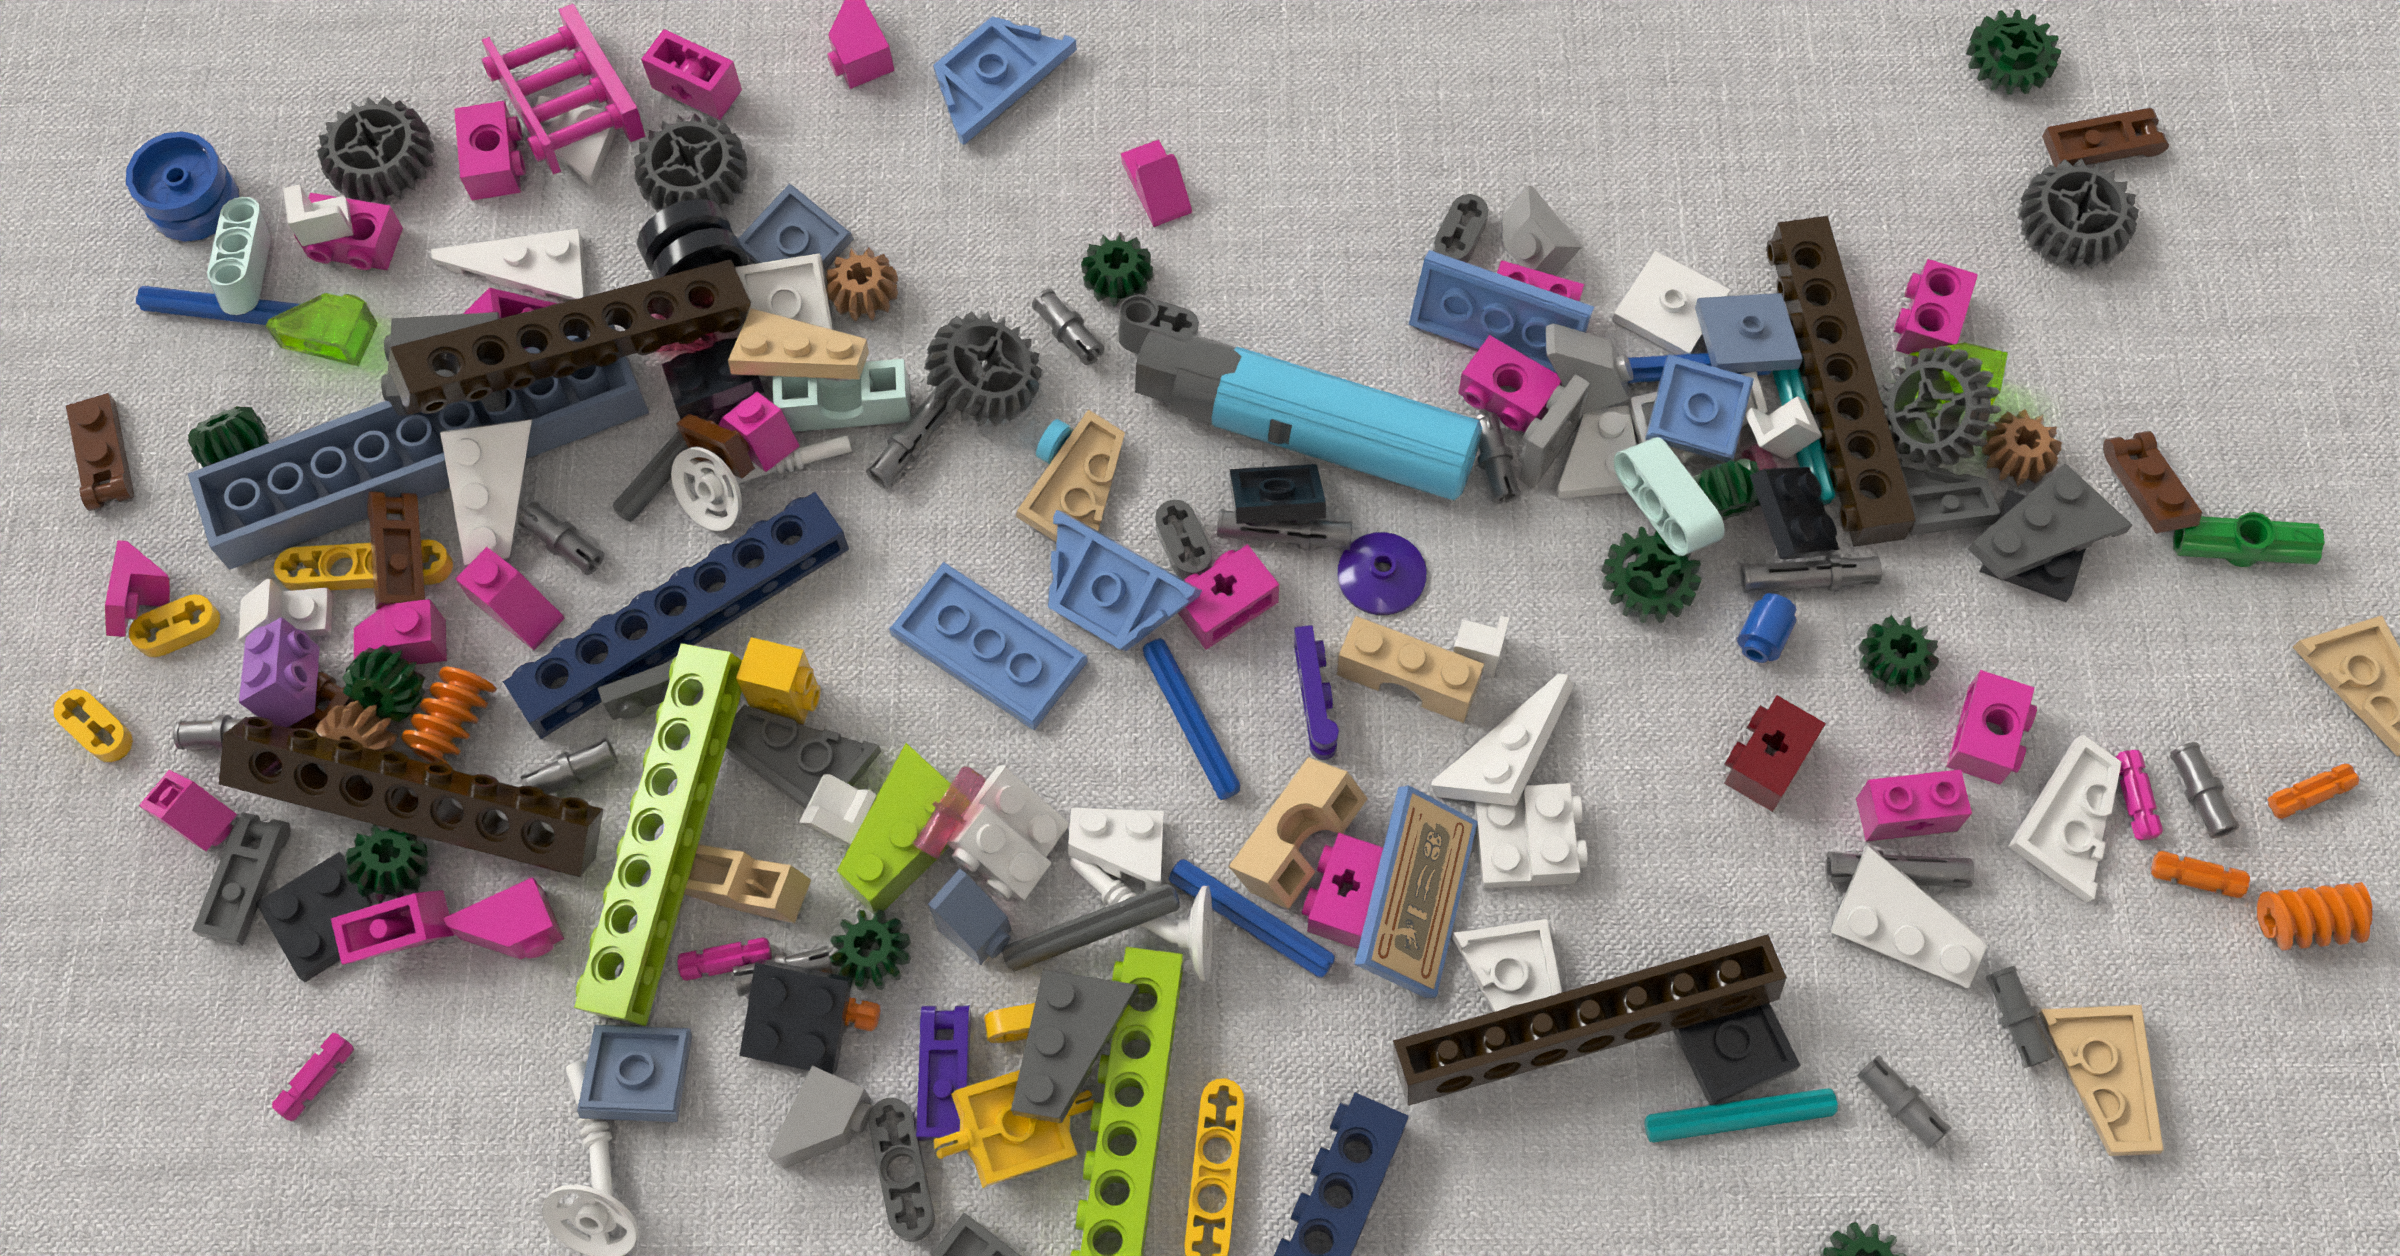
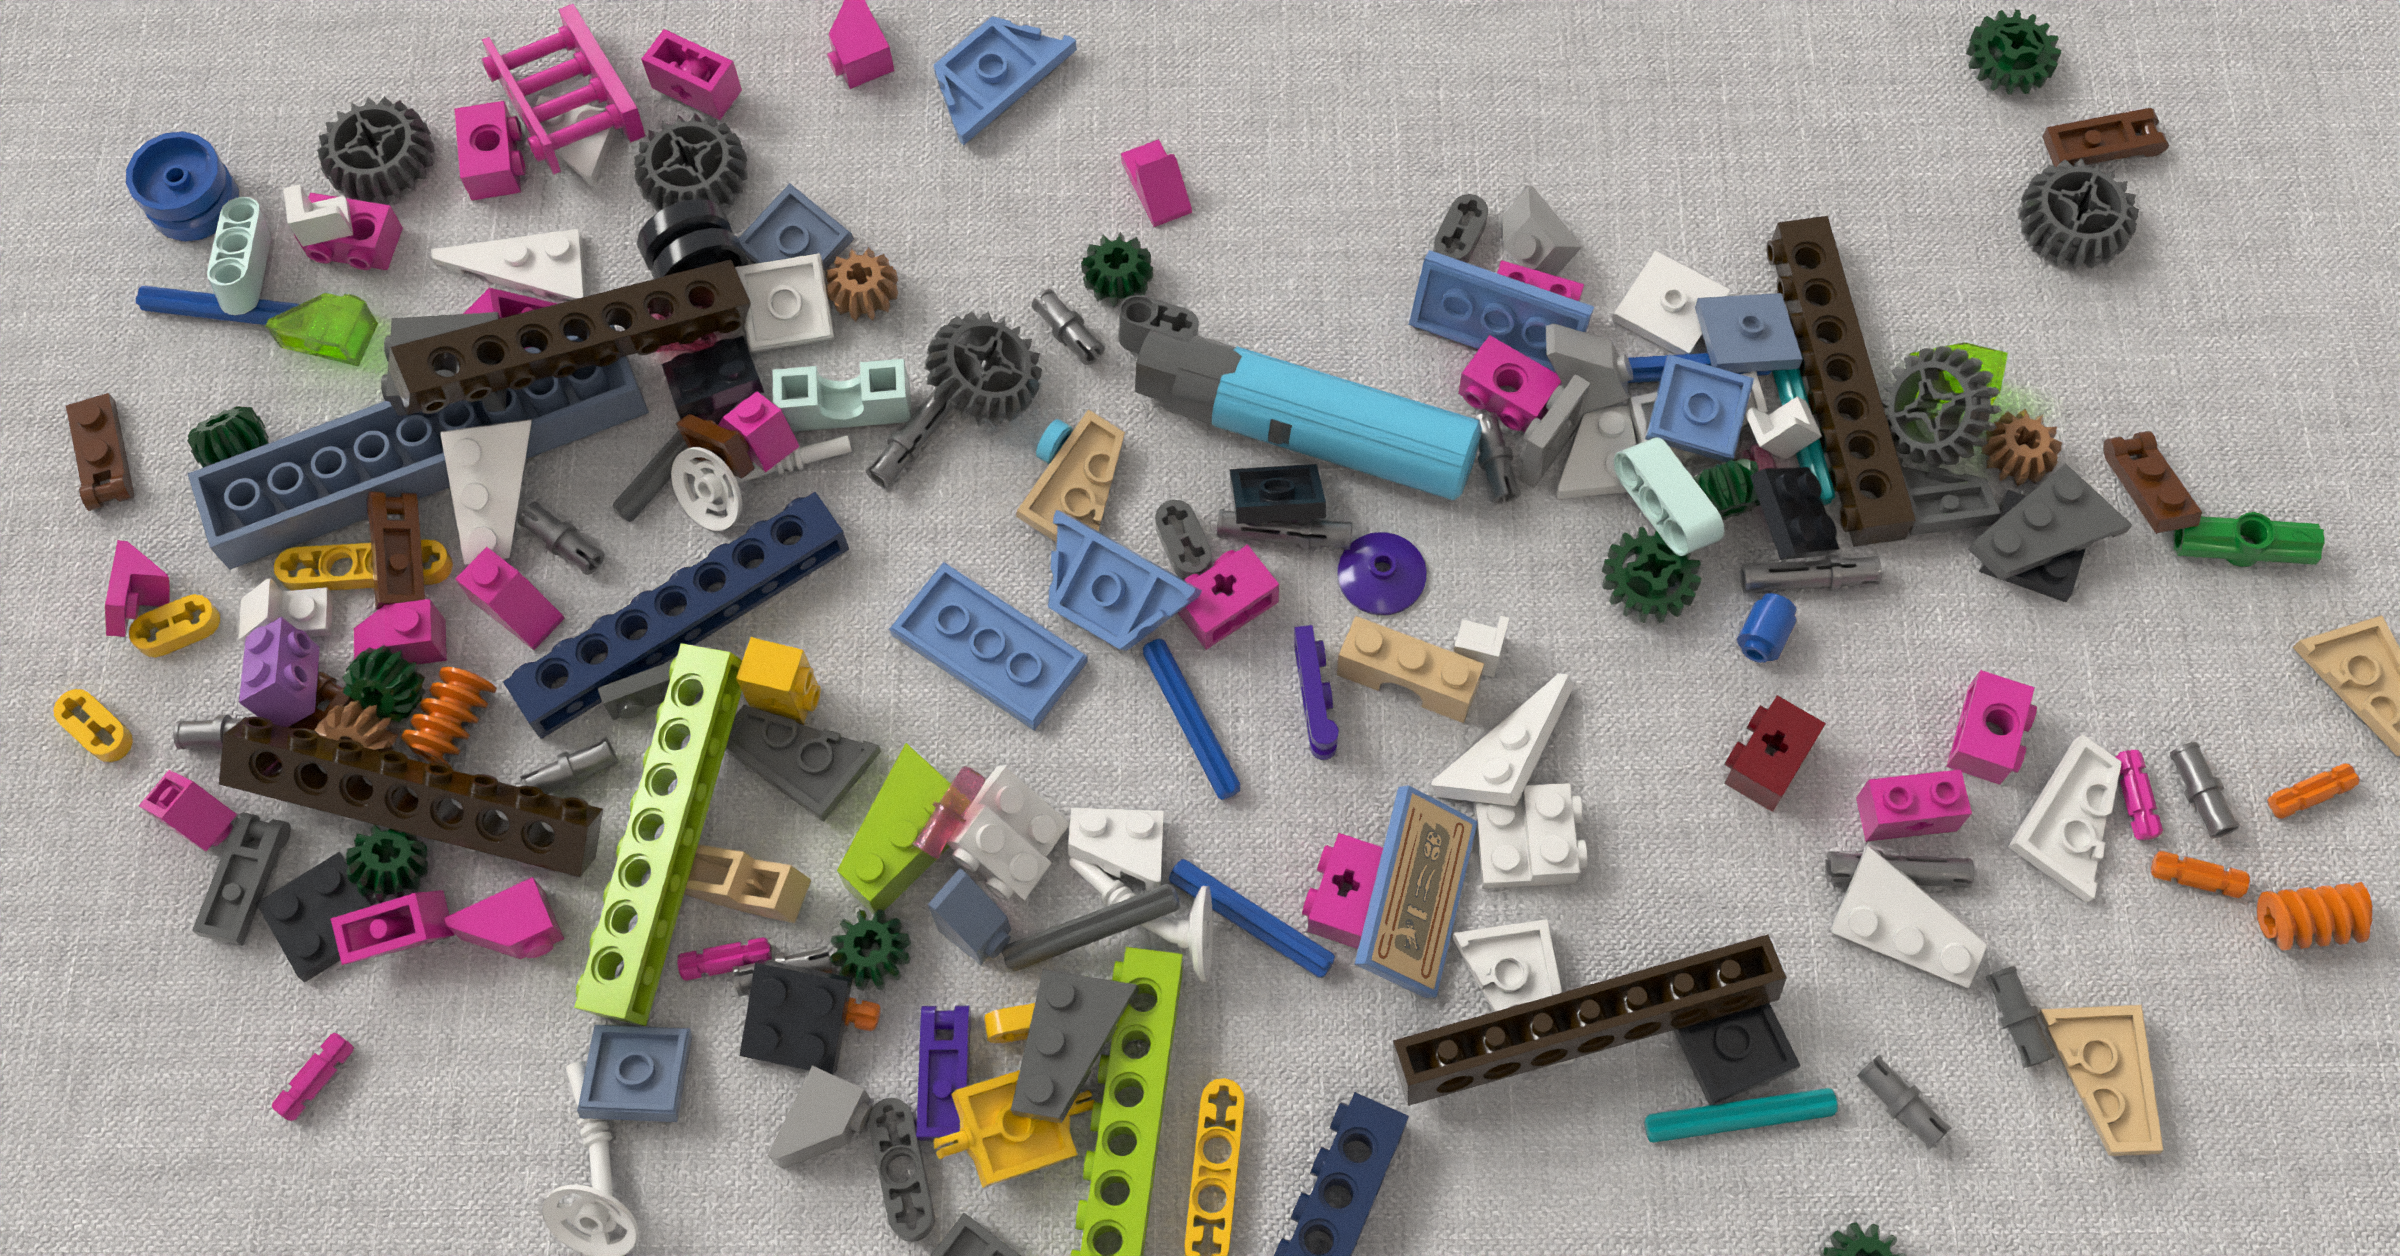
tan wing [728,308,869,380] -> none
white panel [799,774,876,844] -> none
tan arch [1228,757,1368,909] -> none
dark green gear [1858,615,1939,695] -> none
dark pink brick [1893,259,1978,358] -> none

